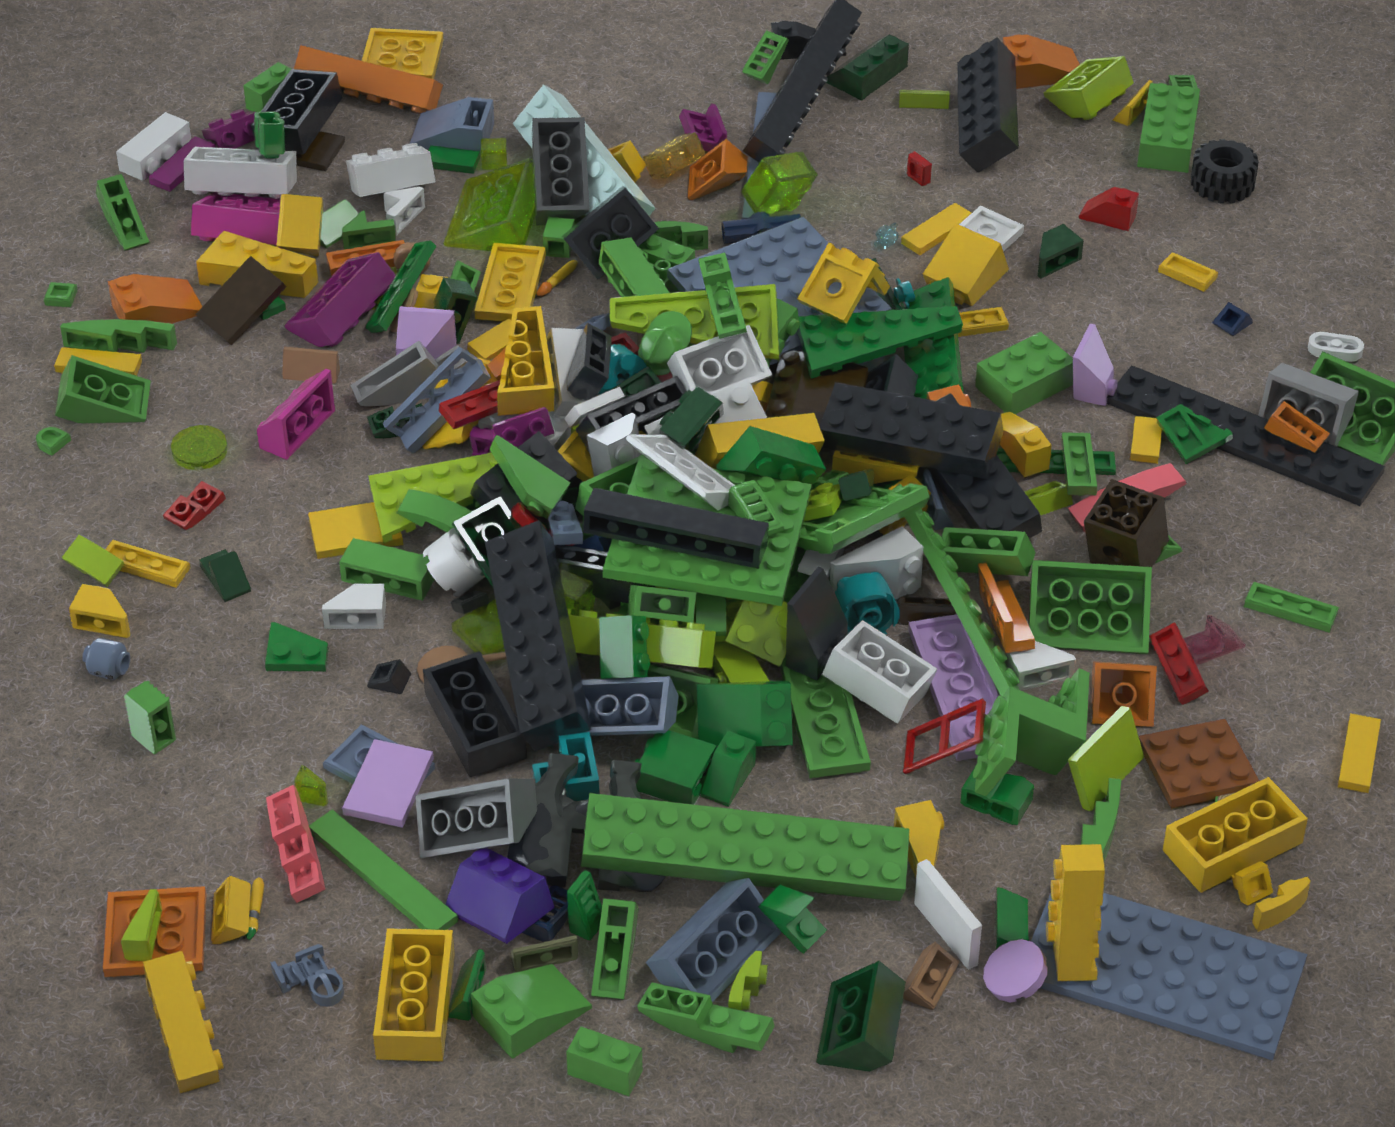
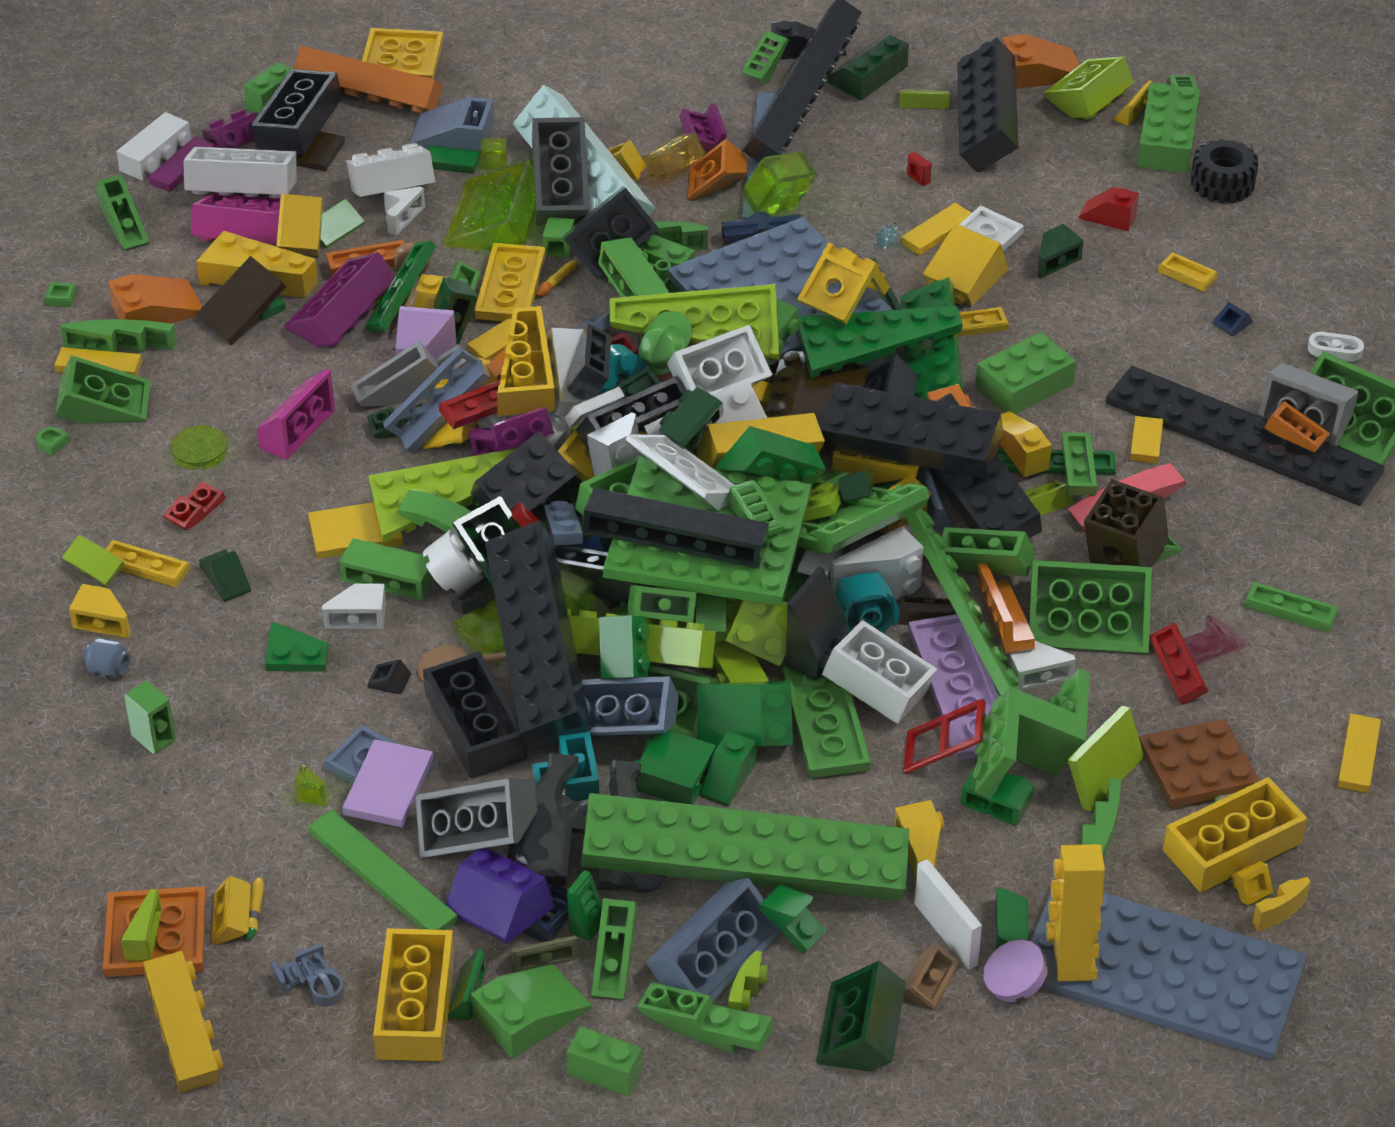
green brick [254,111,285,159] -> none
coral slope [266,785,325,903] -> none
medium nougat slope [282,347,340,384] -> none
bright green slope [342,210,396,250] -> none
bright green slope [490,435,570,519] -> none
bright green slope [698,252,747,339] -> none
teal plate [893,278,915,309] -> none
lavender slope [1073,324,1117,406] -> none
orange slope [1092,661,1157,727] -> none
green wing [1156,404,1233,464] -> none

